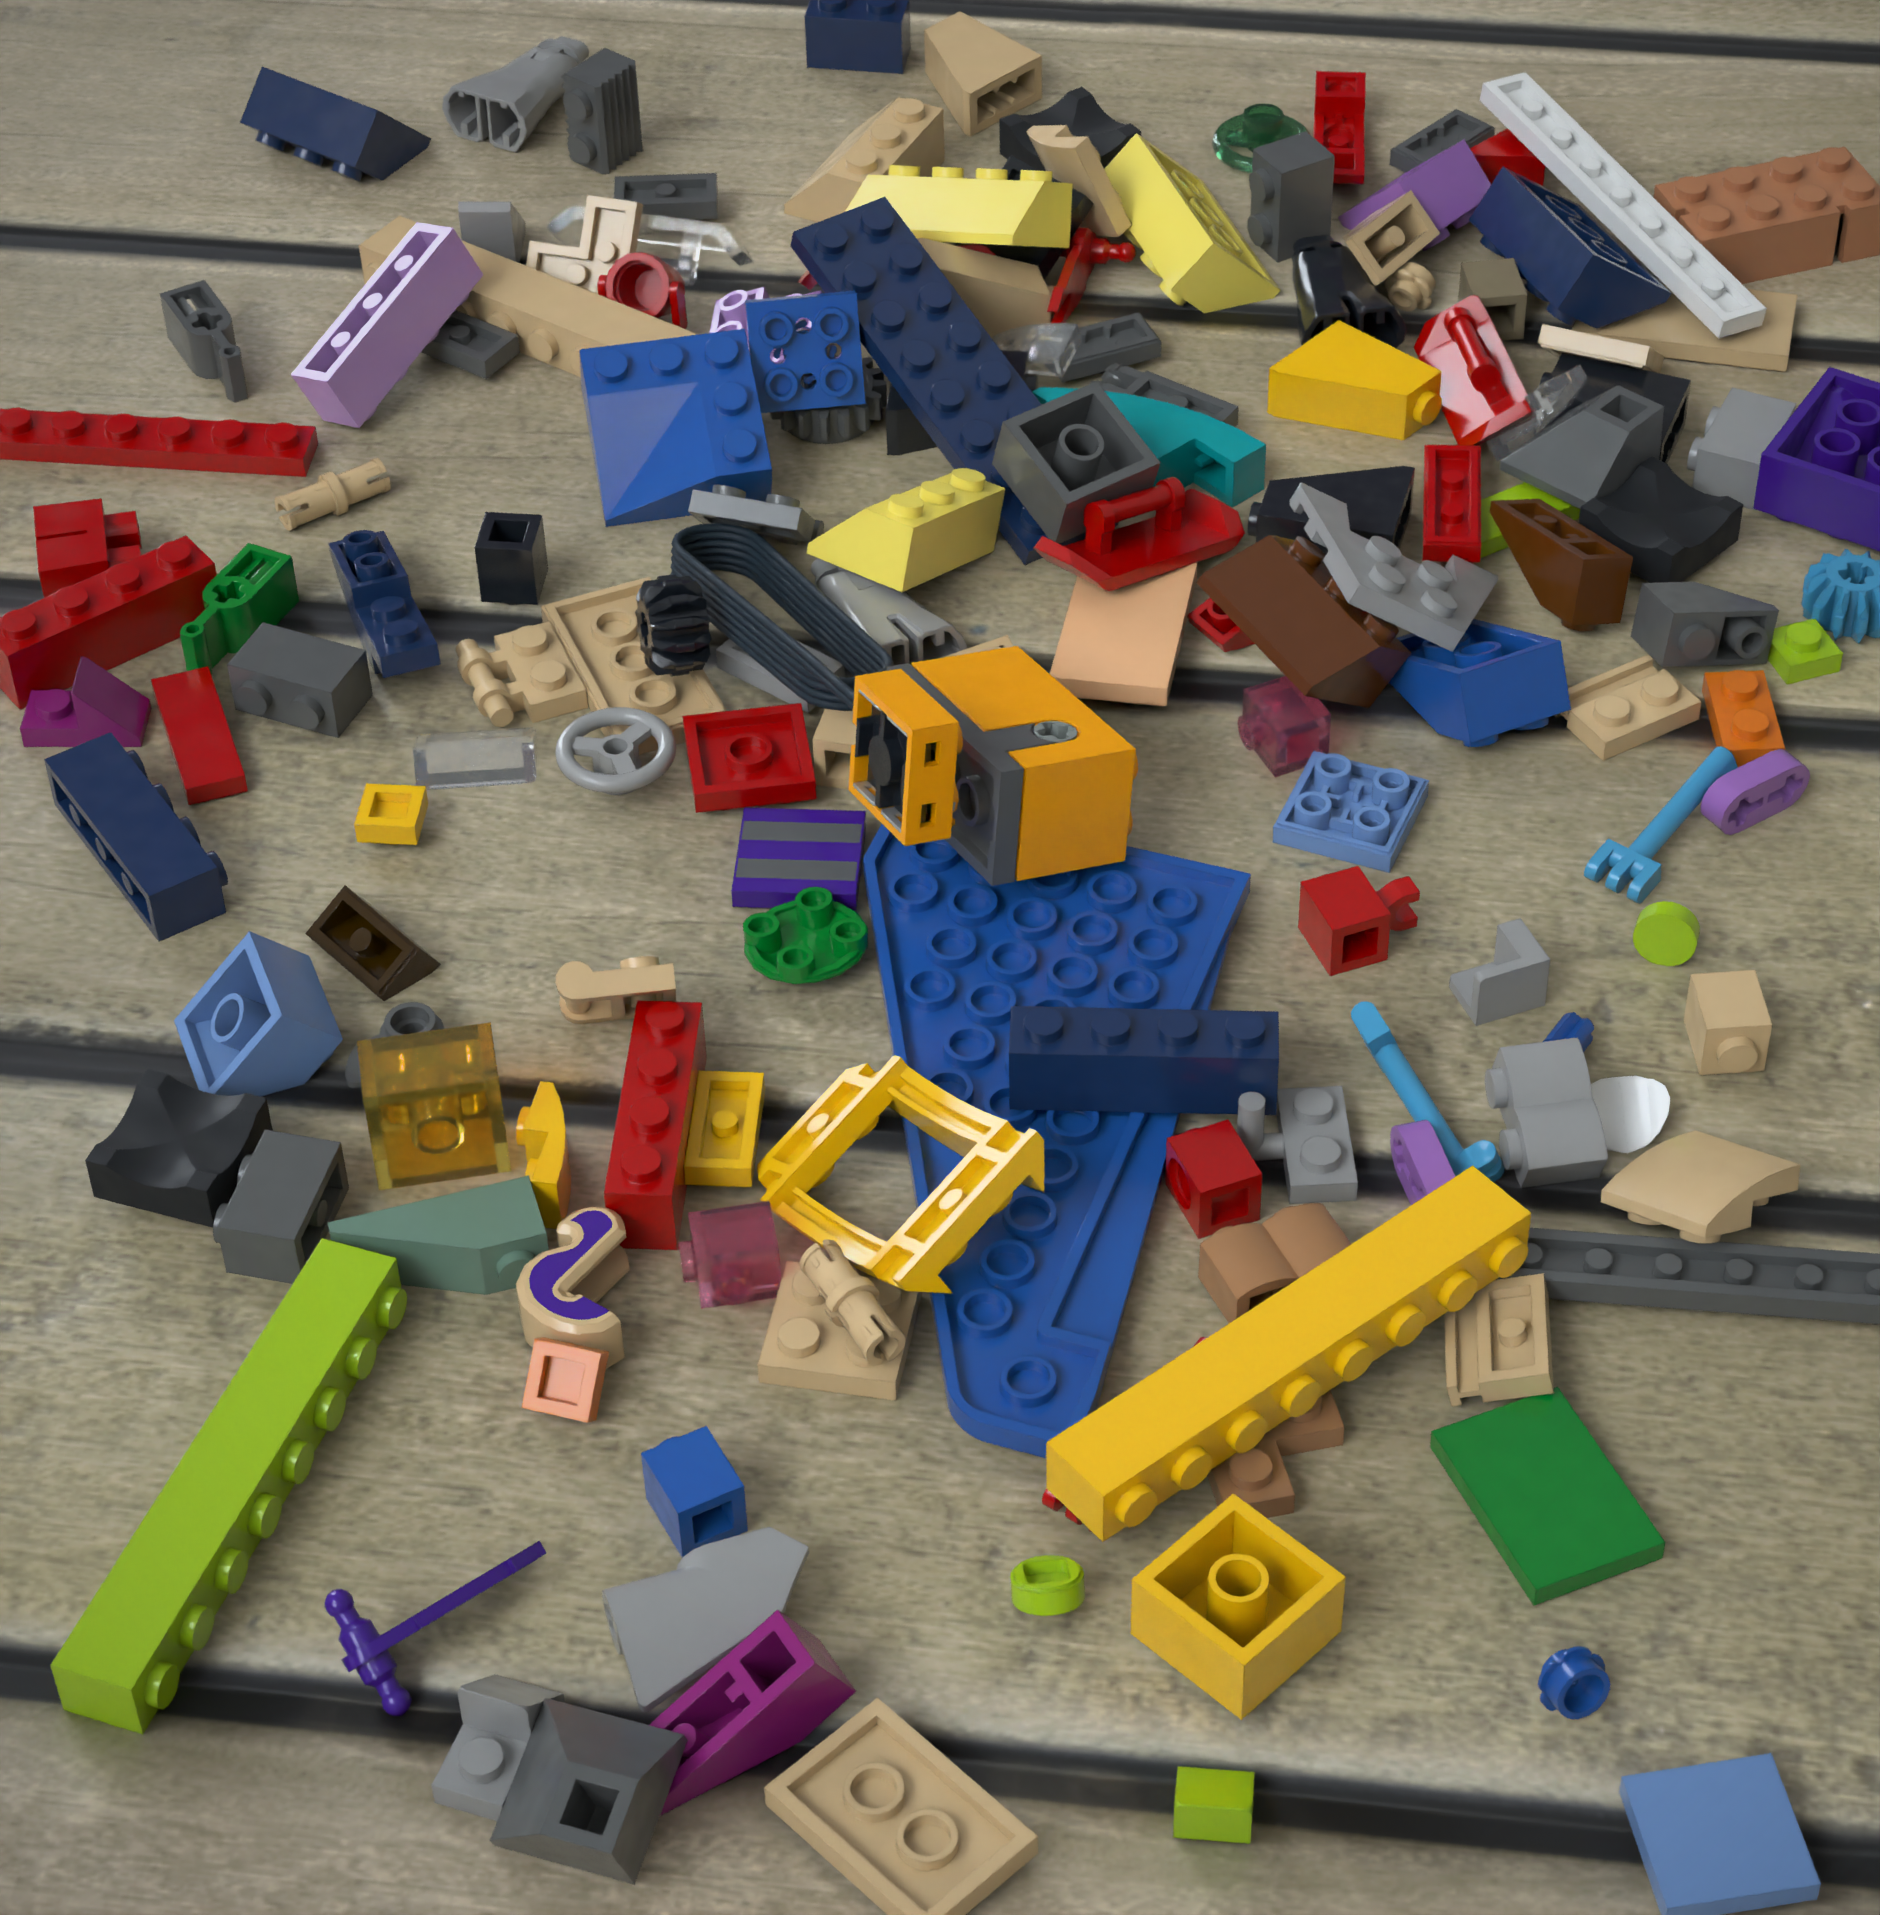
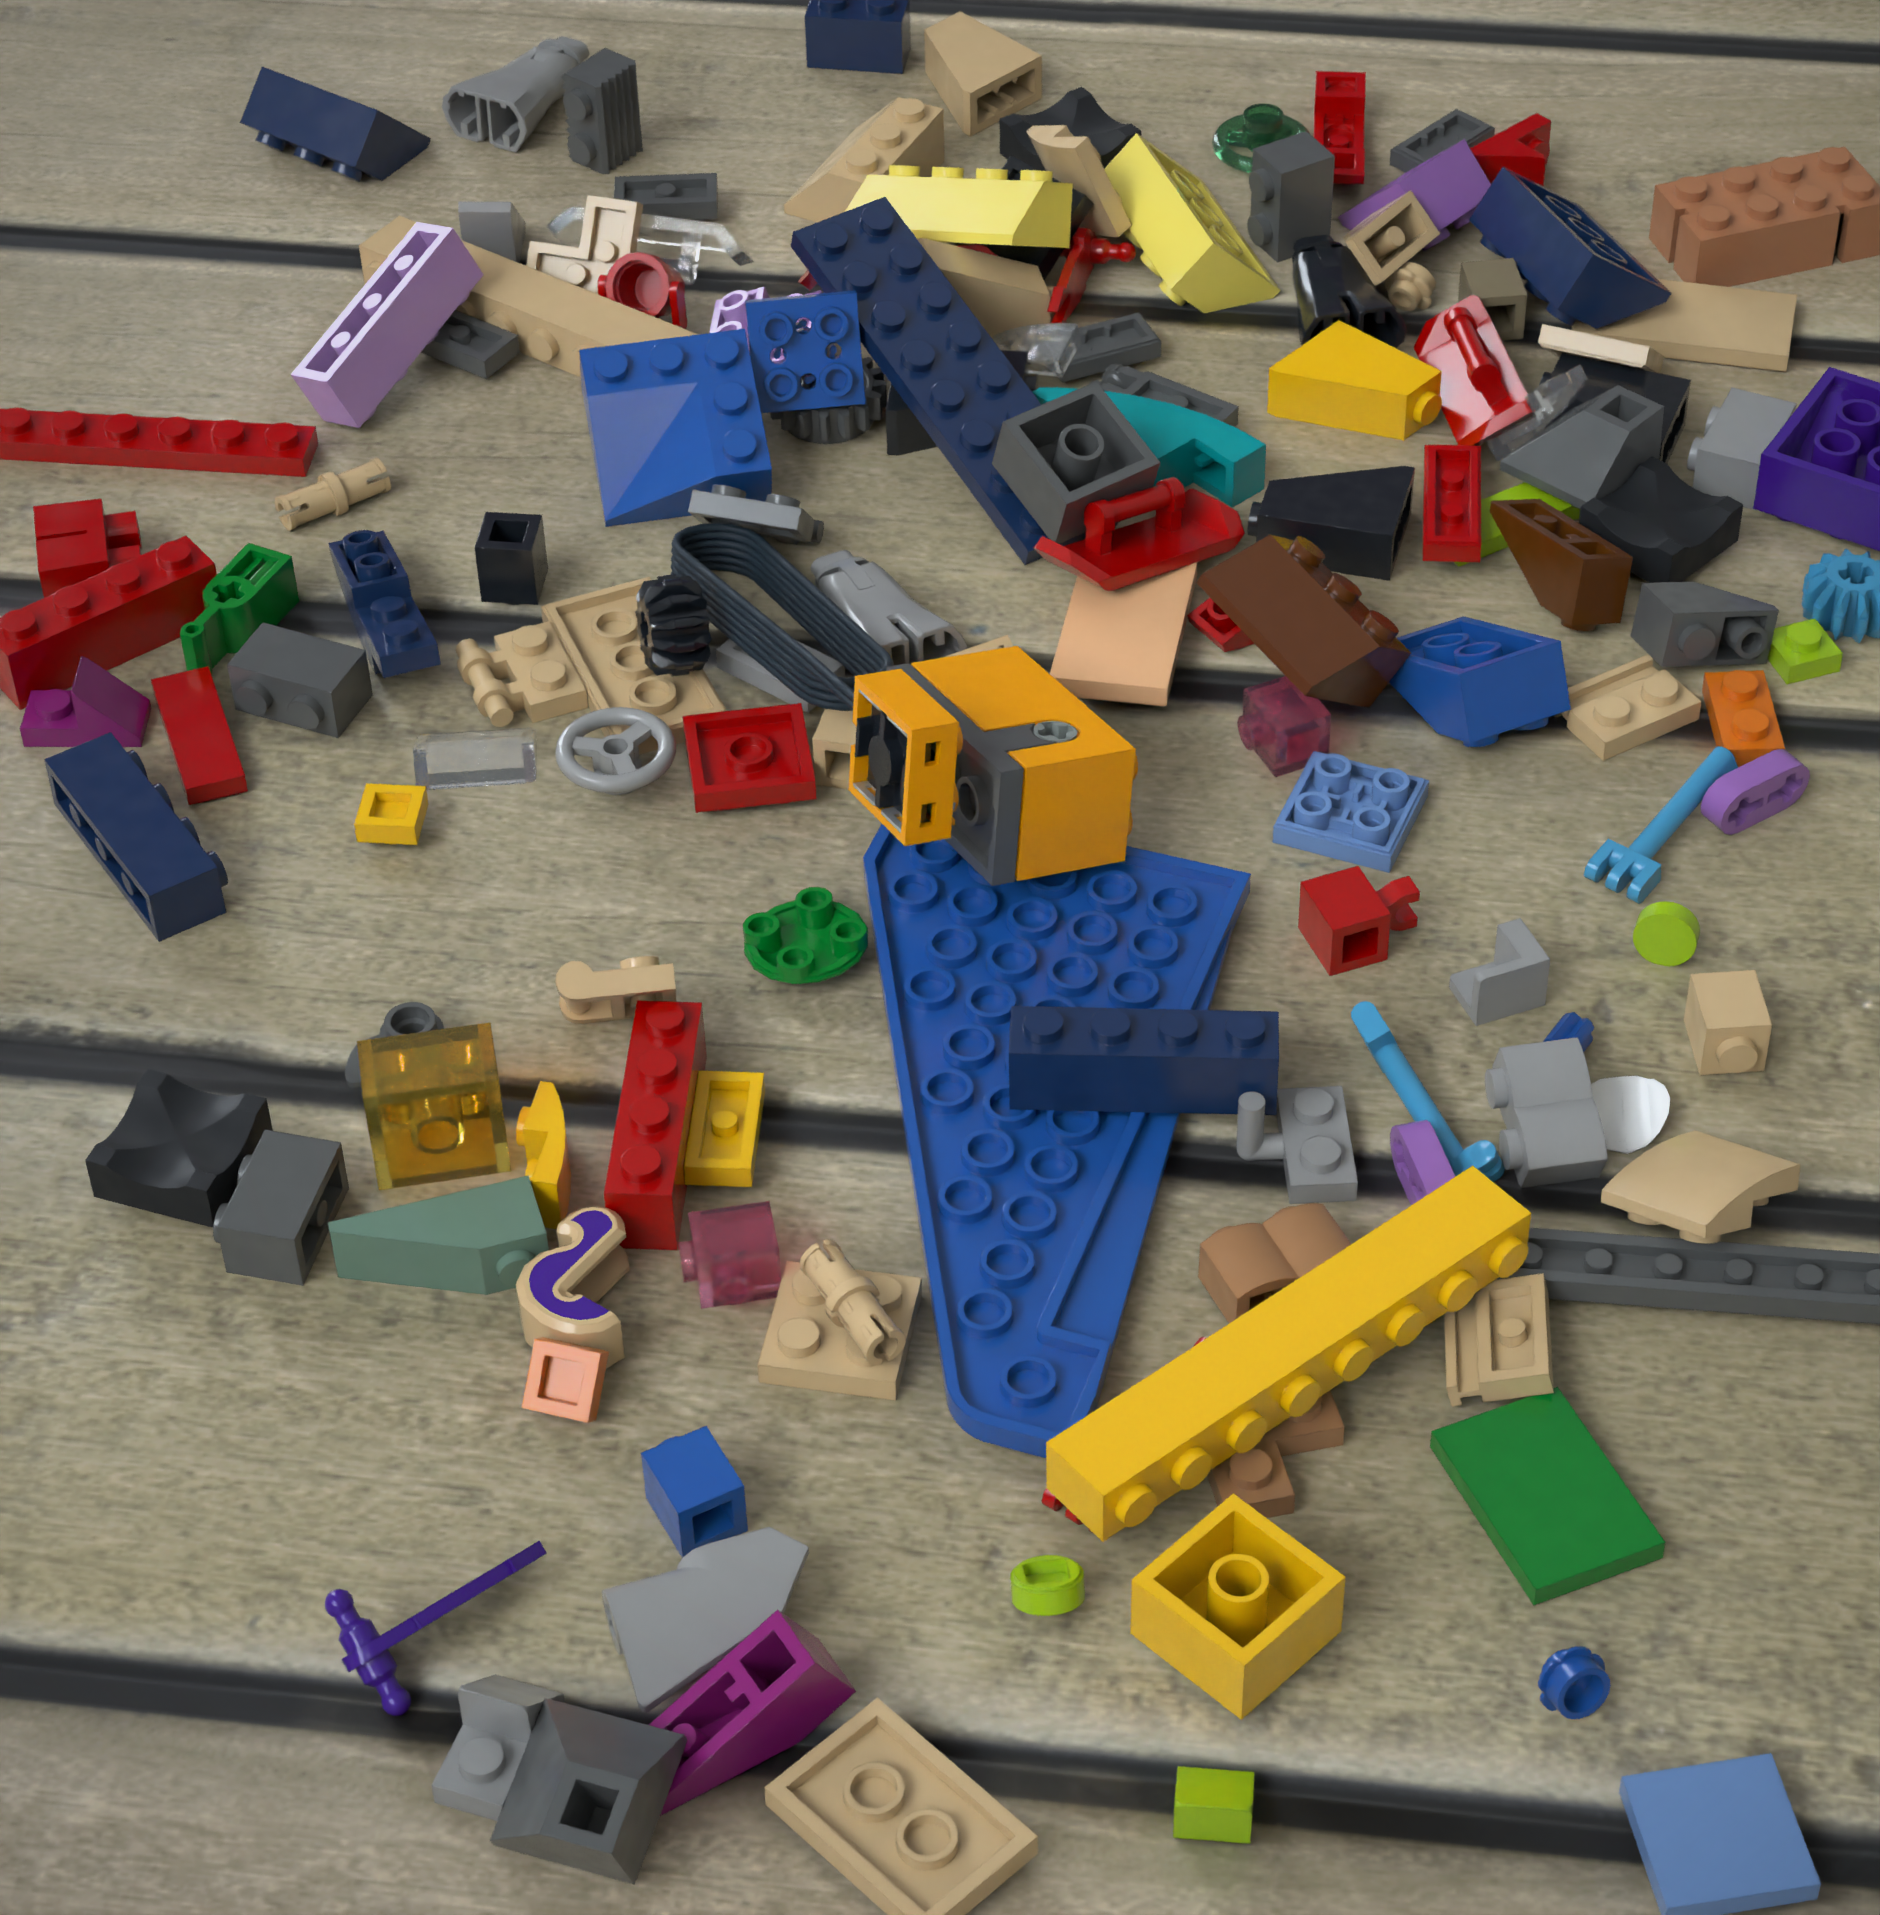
lime brick [50,1238,407,1735] -> none
dark grey piece [160,280,248,403] -> none
medium blue slope [174,931,343,1097] -> none
dark brown slope [305,885,441,1001] -> none
dark purple tile [731,807,866,911] -> none
yellow wedge [757,1055,1044,1293] -> none
light yellow slope [807,468,1005,592] -> none
red brick [1165,1119,1262,1239] -> none
light grey wing [1289,482,1498,652] -> none
white plate [1480,72,1767,339] -> none

